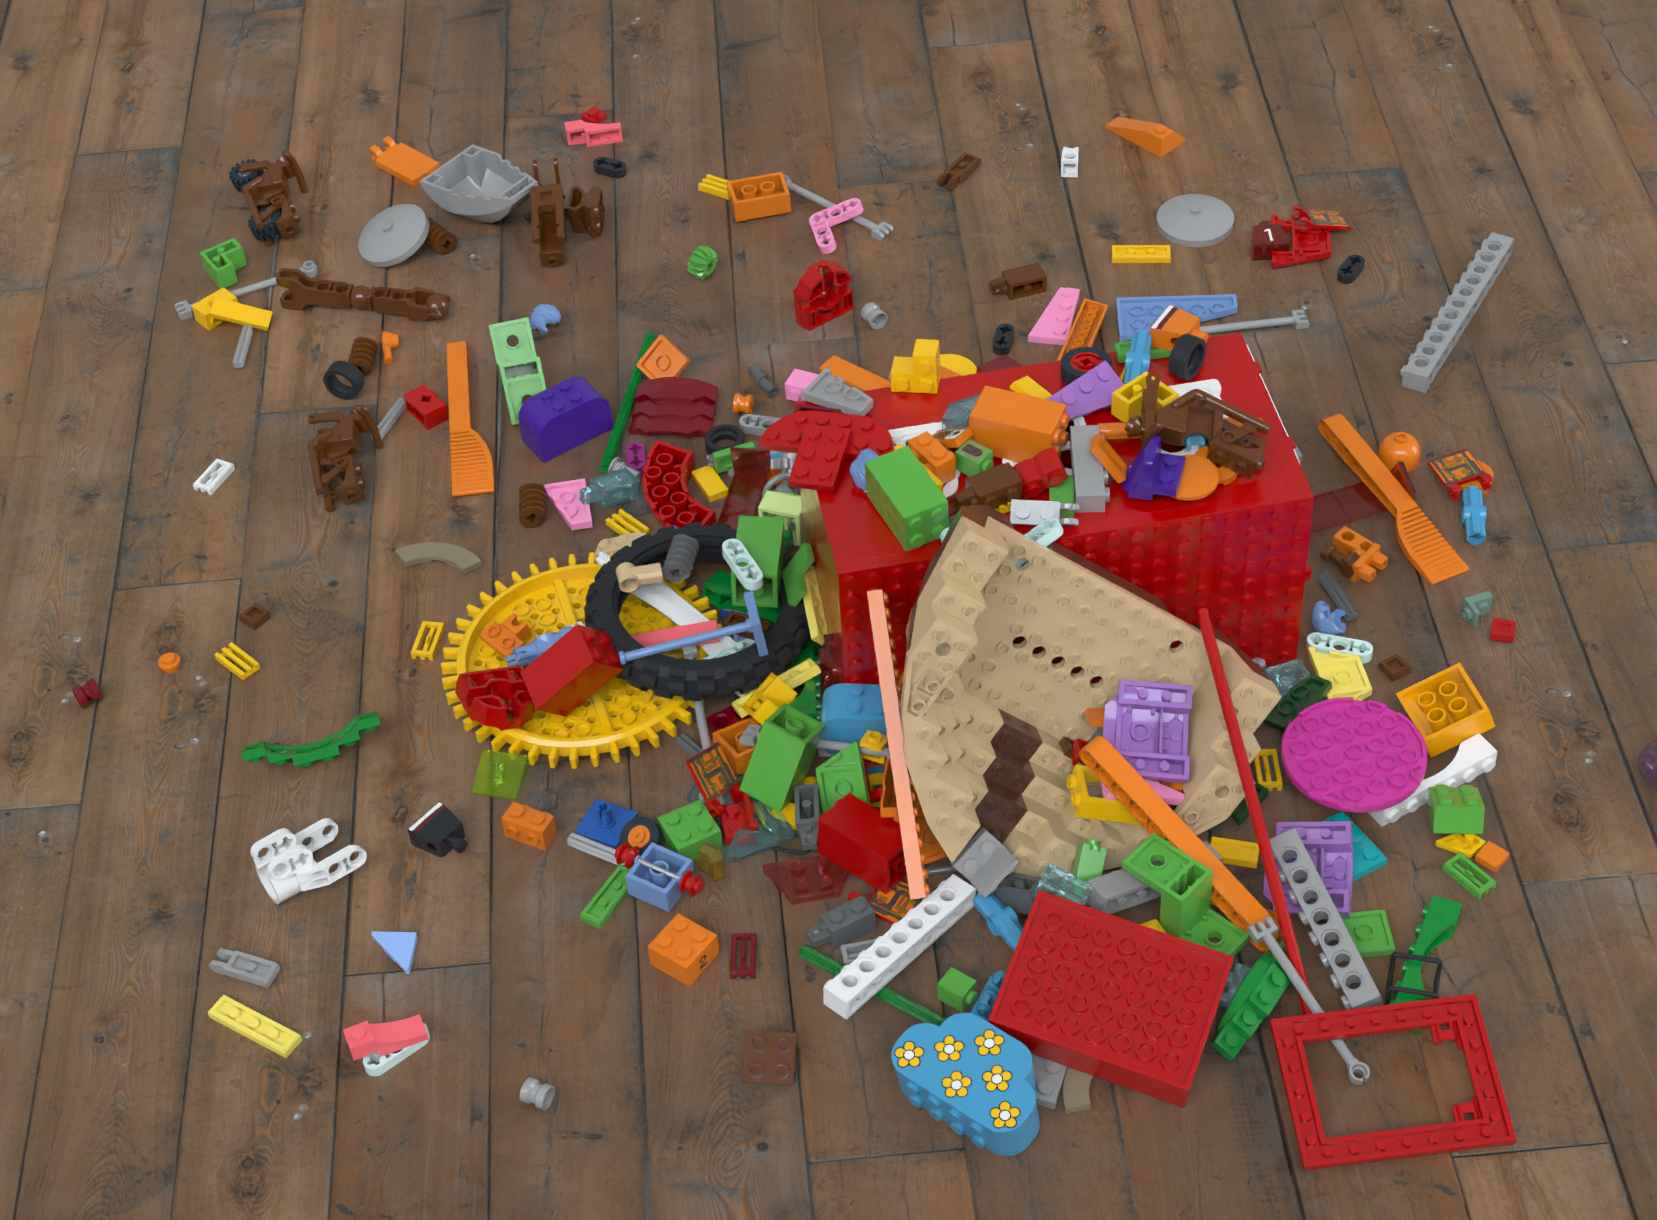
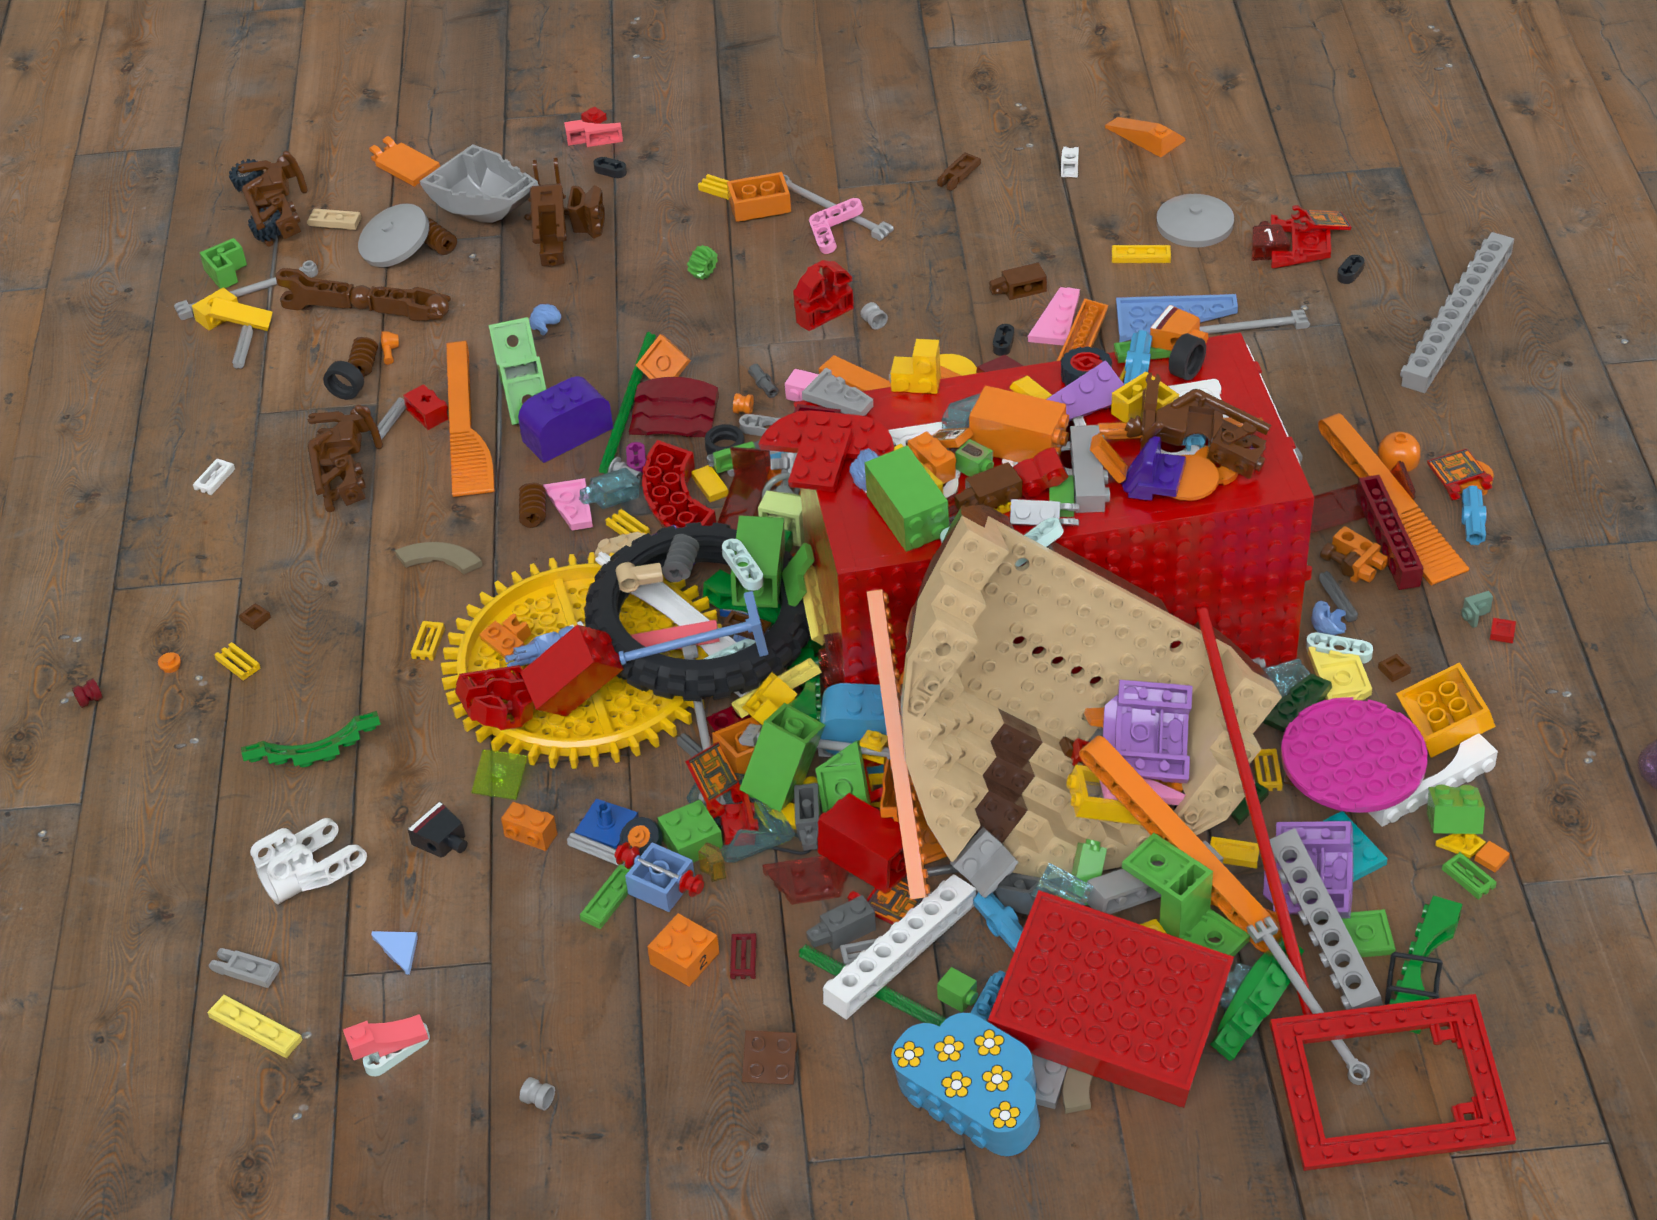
none -> tan hinge [307,209,361,230]
none -> dark red brick [1356,475,1424,590]

